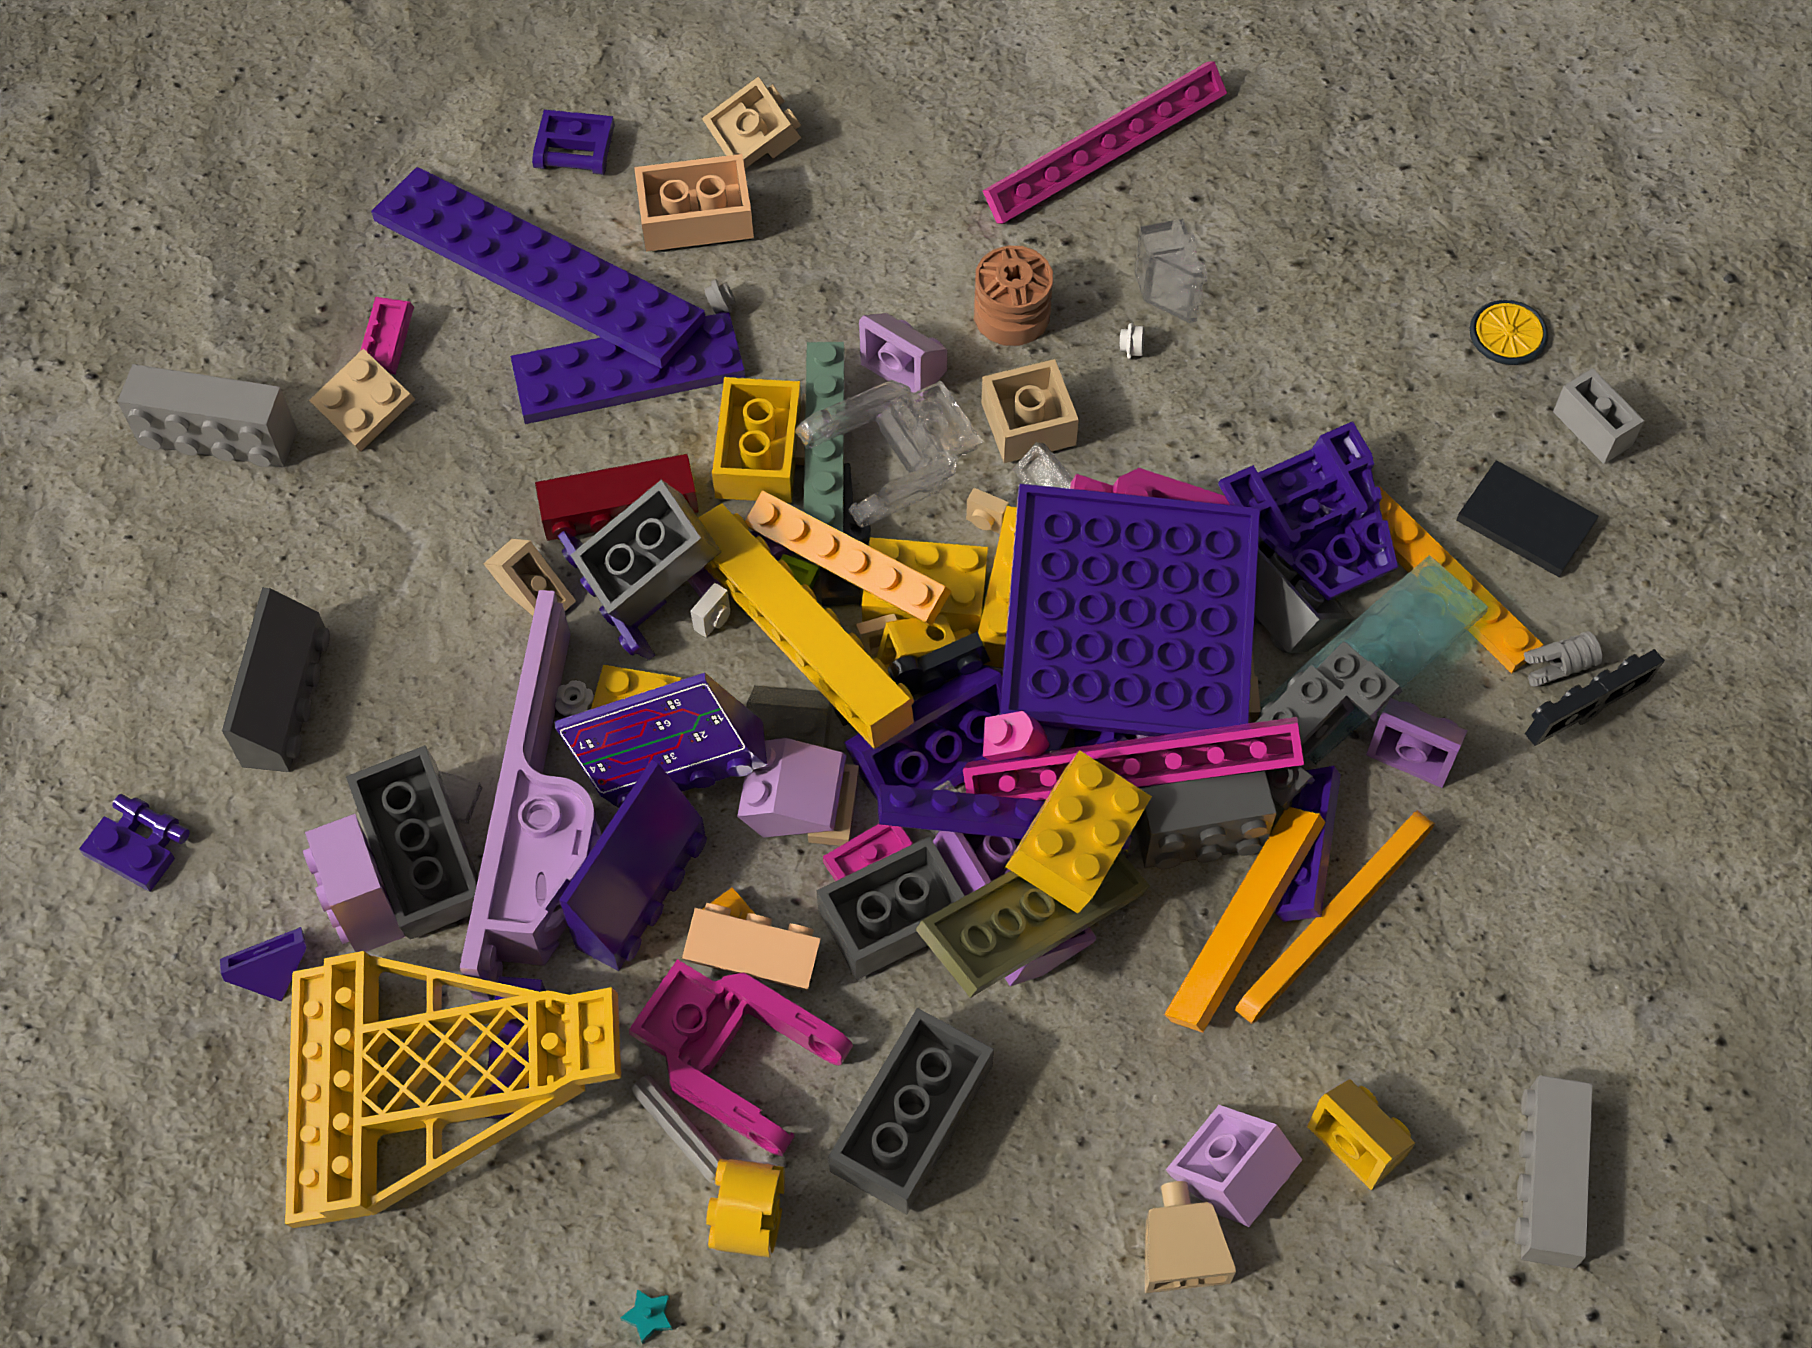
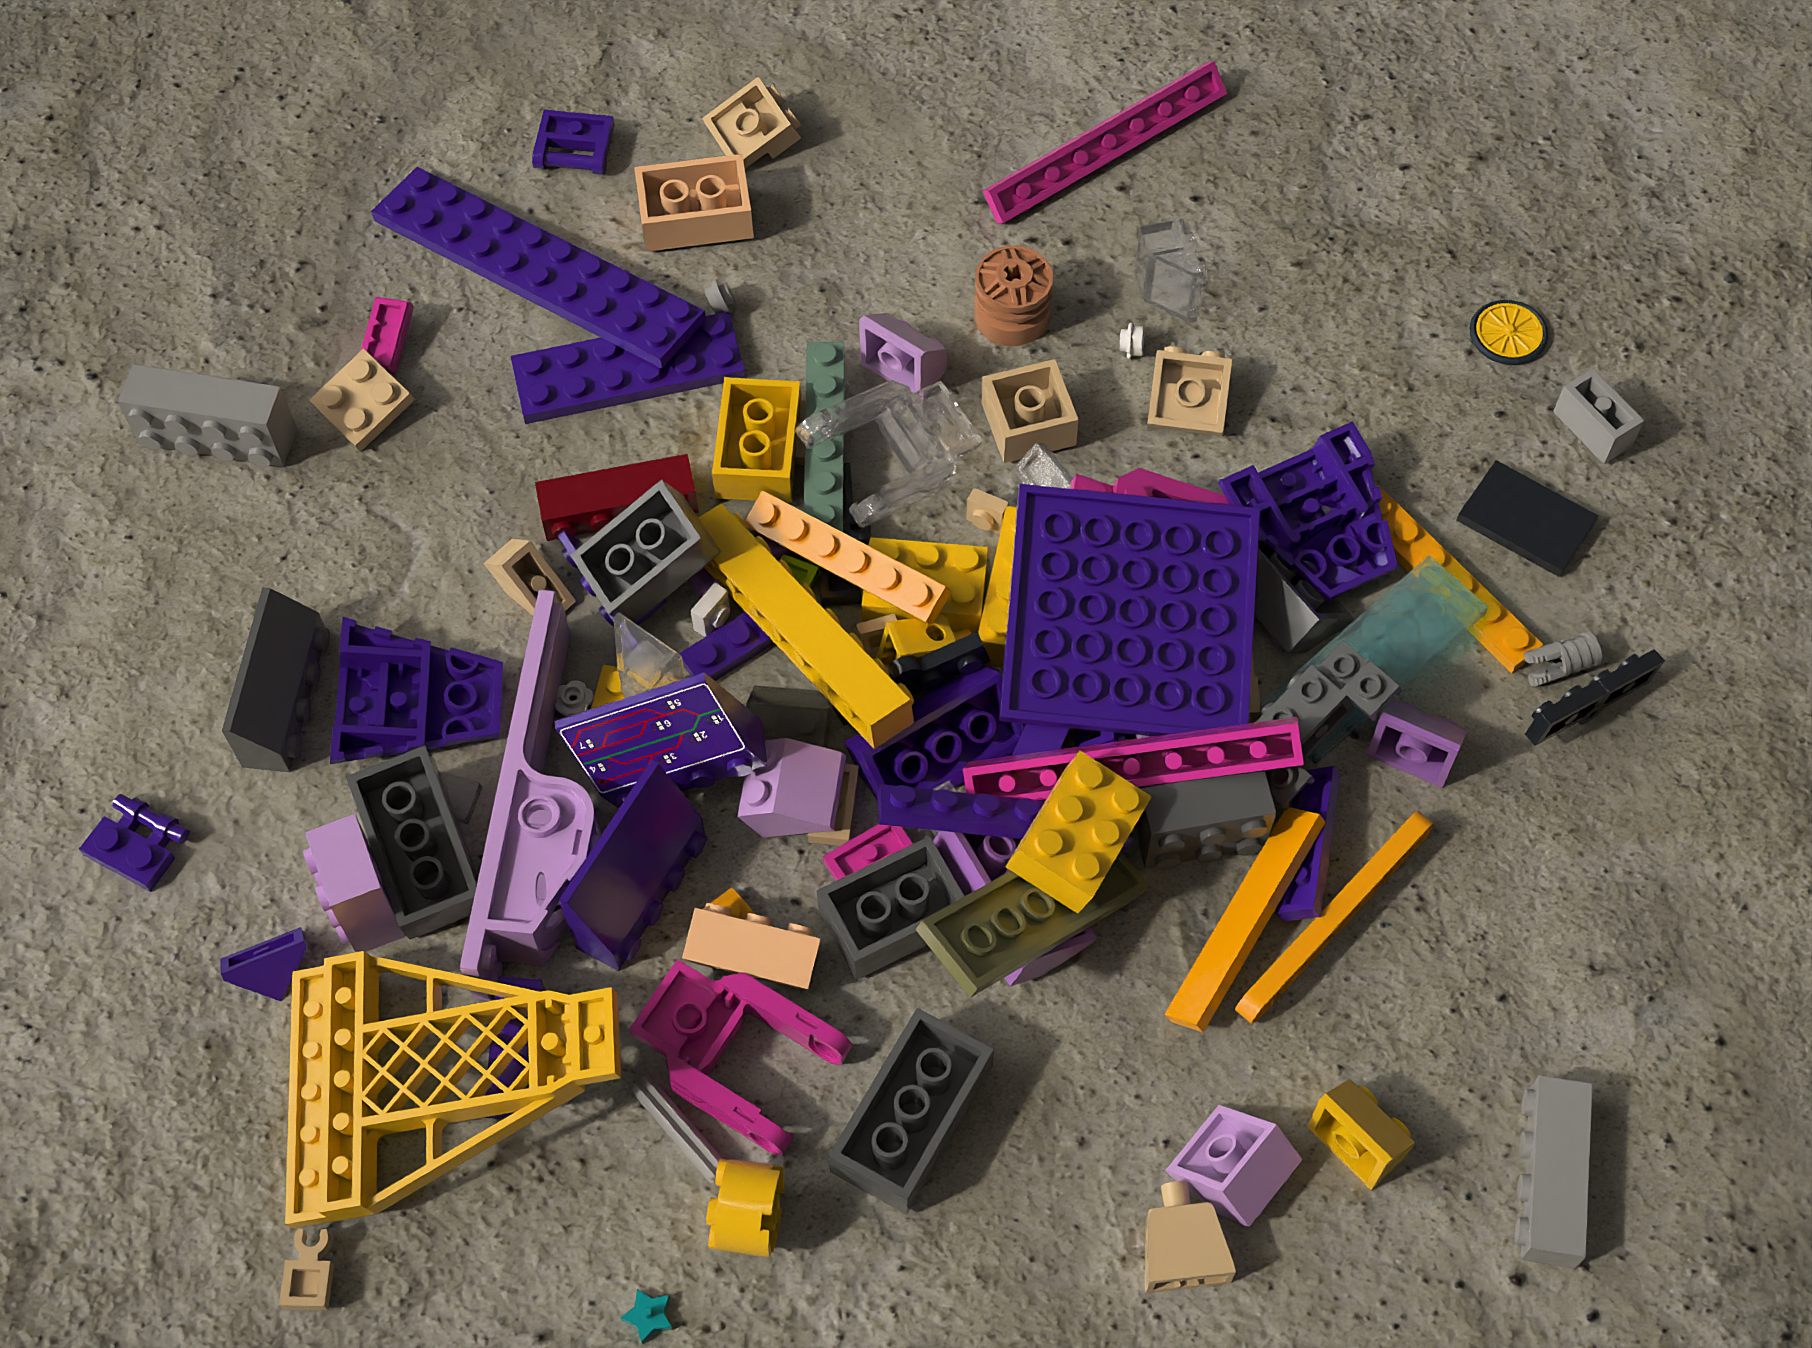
plate [983,711,1049,762] -> none
none -> tan plate [279,1229,334,1311]
none -> dark purple wedge [330,617,503,764]
none -> clear slope [613,612,686,699]
none -> dark purple plate [678,612,775,681]
none -> tan plate [1147,346,1232,436]

